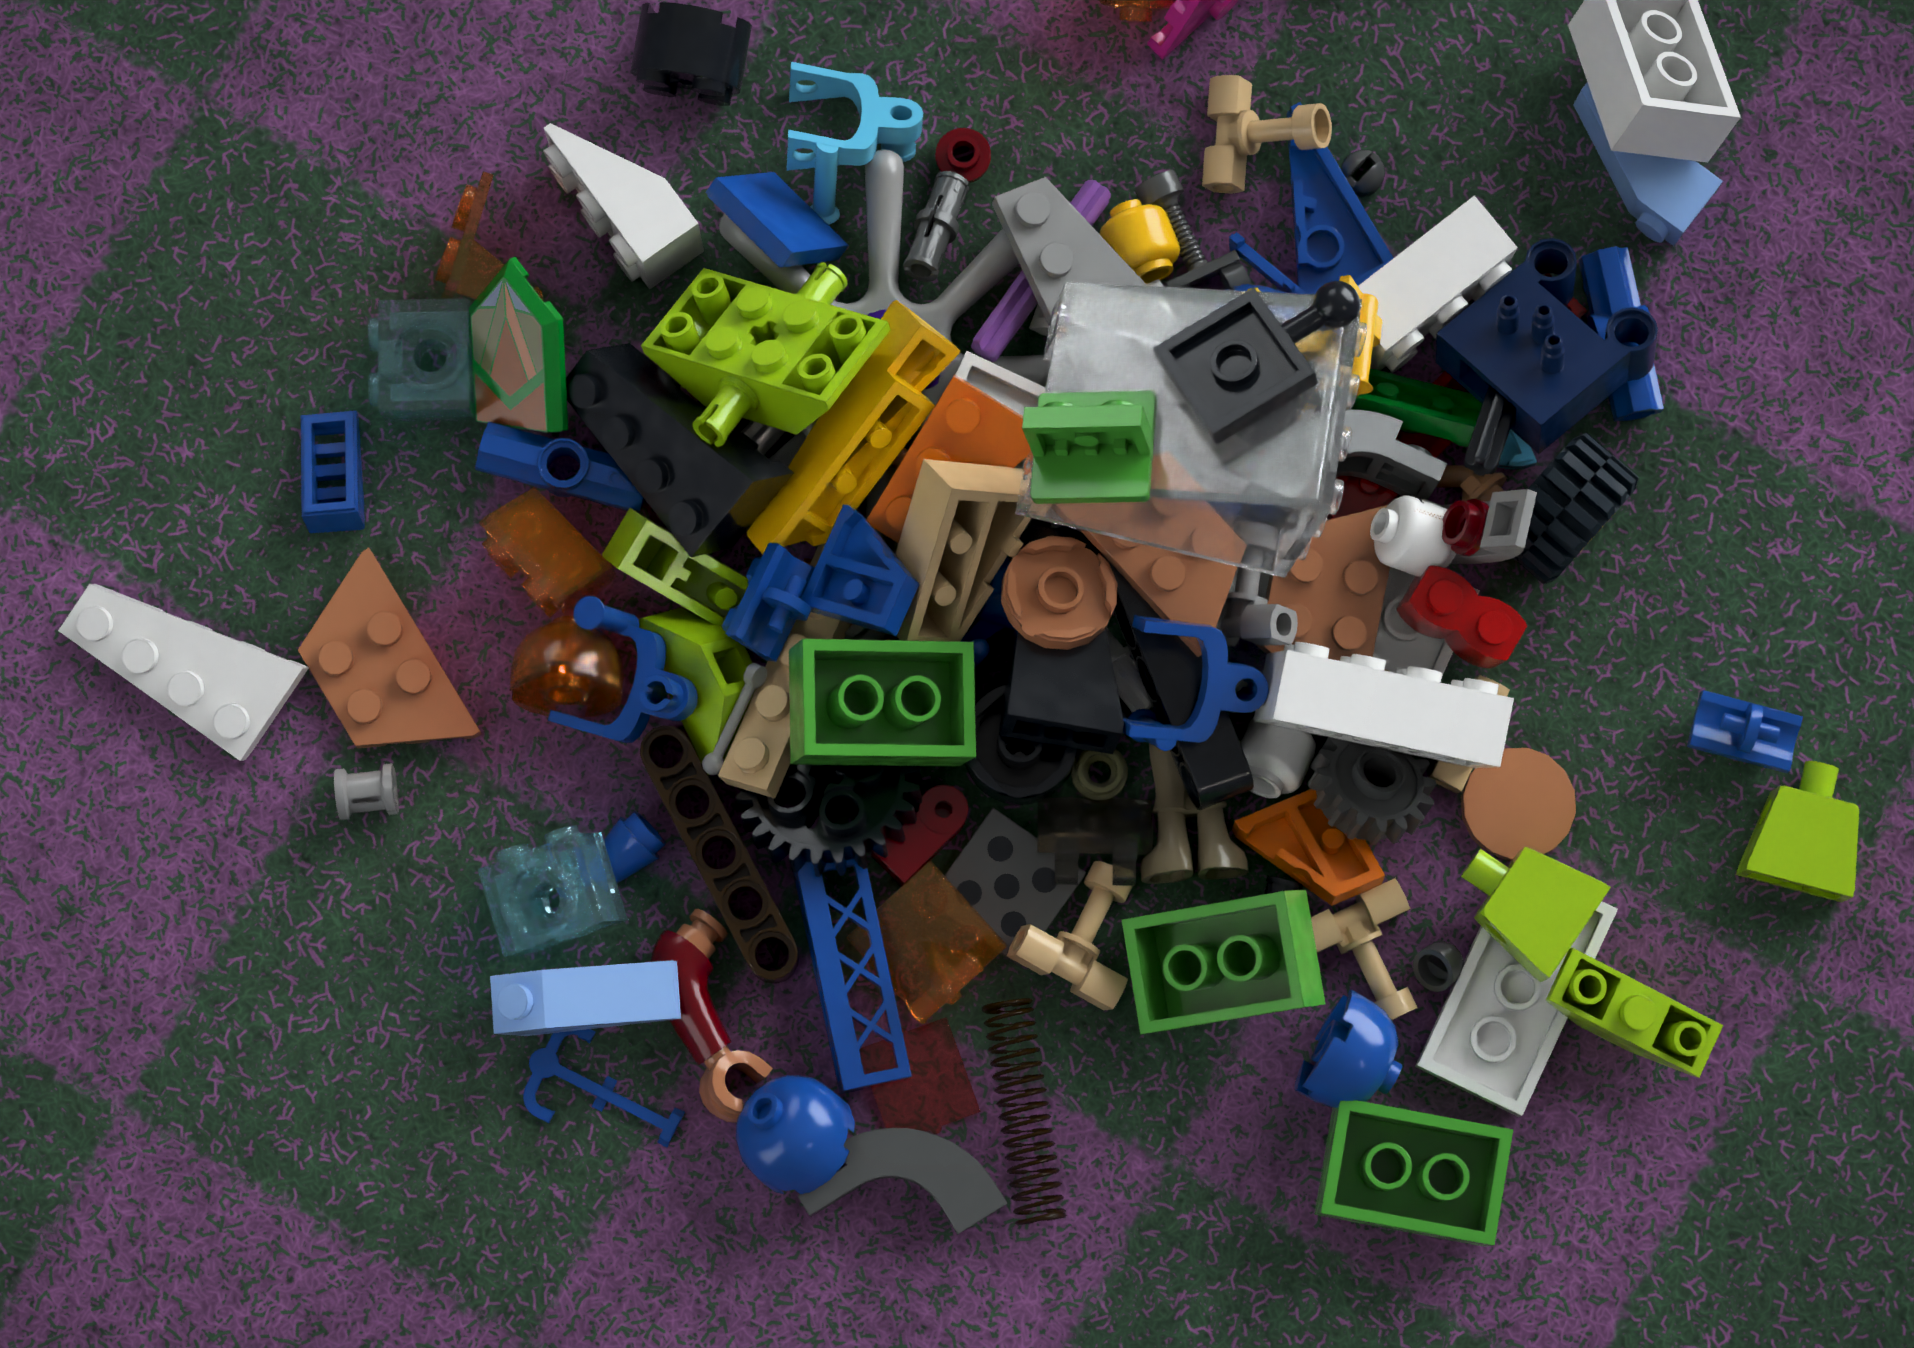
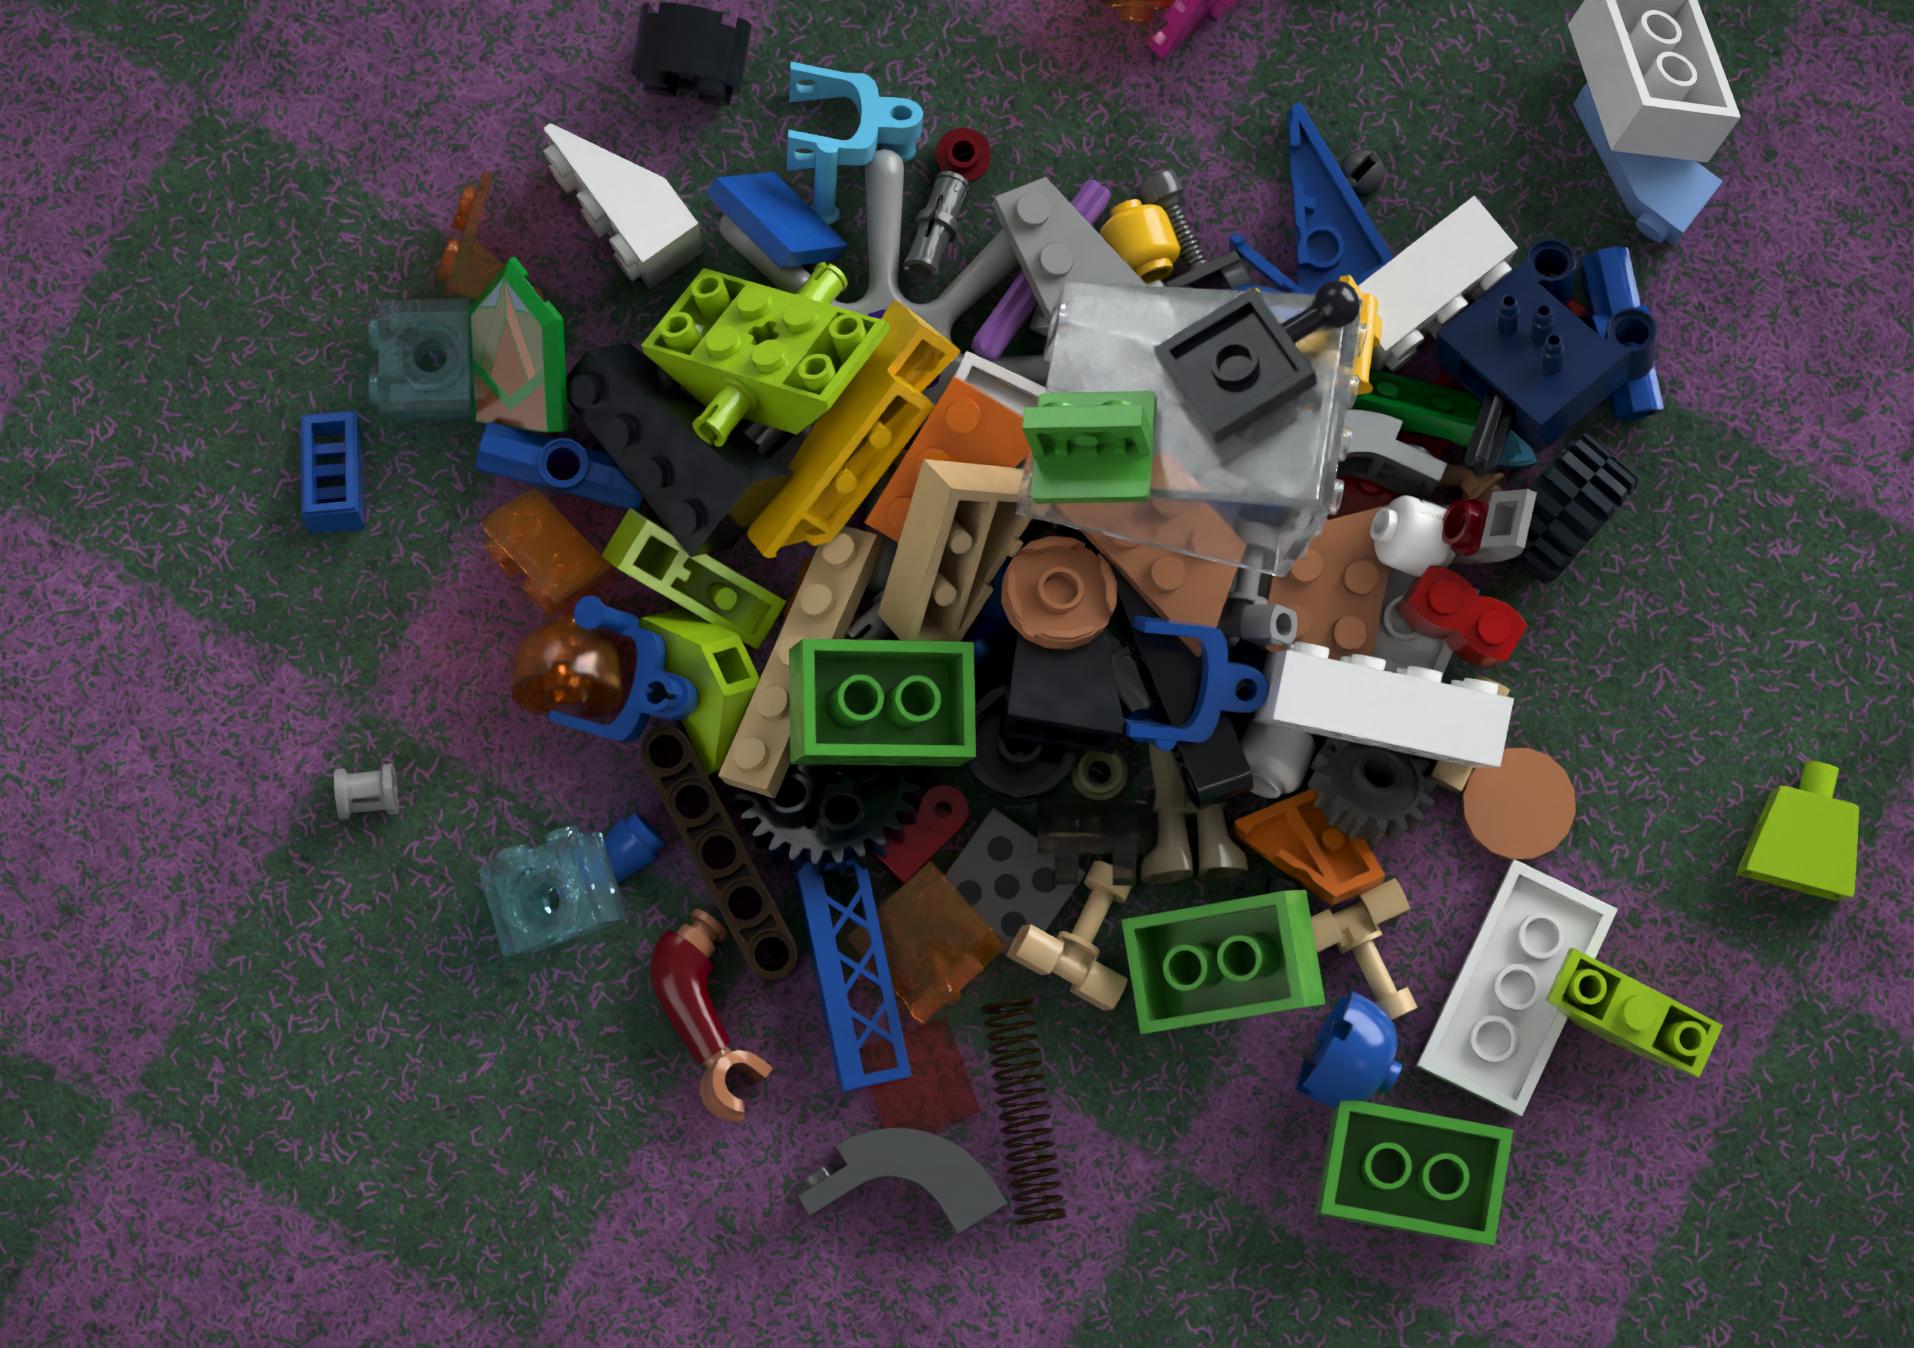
white wing [58,584,309,761] -> none
nougat wing [298,548,482,748] -> none
light blue slope [490,960,681,1036] -> none
blue piece [523,1029,685,1148] -> none
light grey hinge [702,663,767,775] -> none
blue hips [722,543,815,662] -> none
blue cylinder [735,1075,855,1194] -> none
blue wing [801,504,919,636] -> none
tan bar [1202,75,1332,194] -> none
dark grey hinge [1413,941,1464,992] -> none
lime torso [1461,847,1611,982] -> none
blue hips [1687,690,1803,773] -> none

